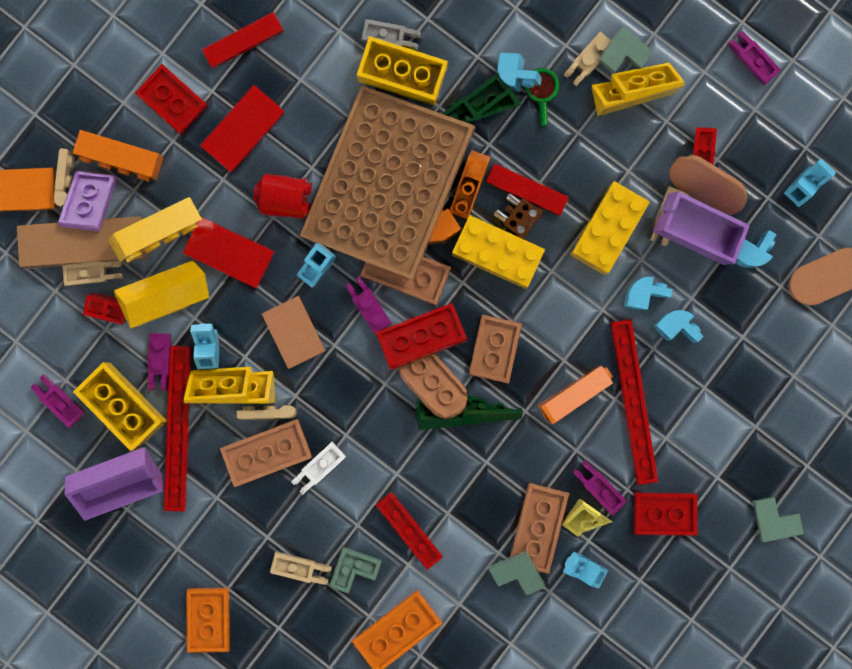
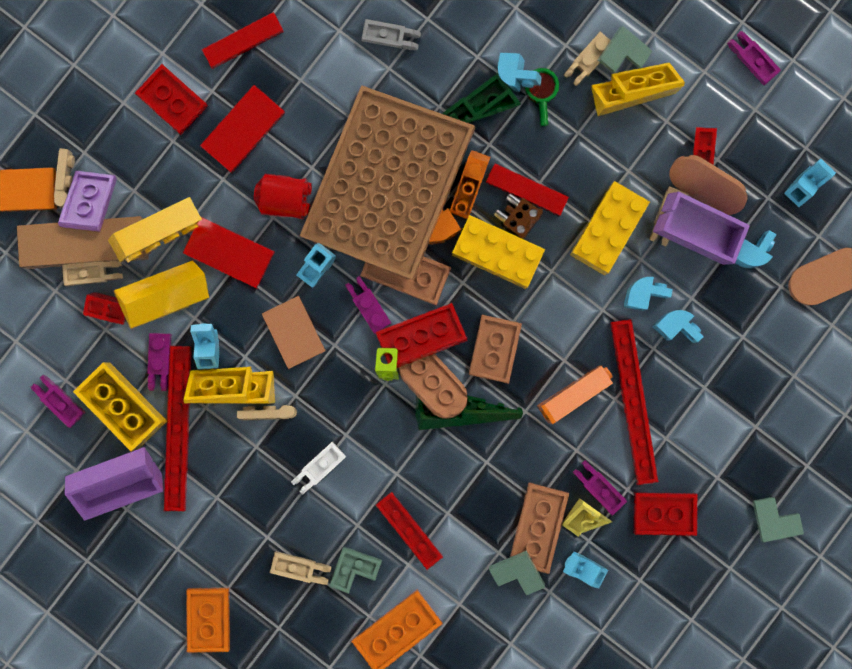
orange brick [73,130,163,182] -> none
nougat plate [220,419,312,487] -> none
yellow brick [357,36,448,106] -> none
none -> lime bracket [375,348,399,381]

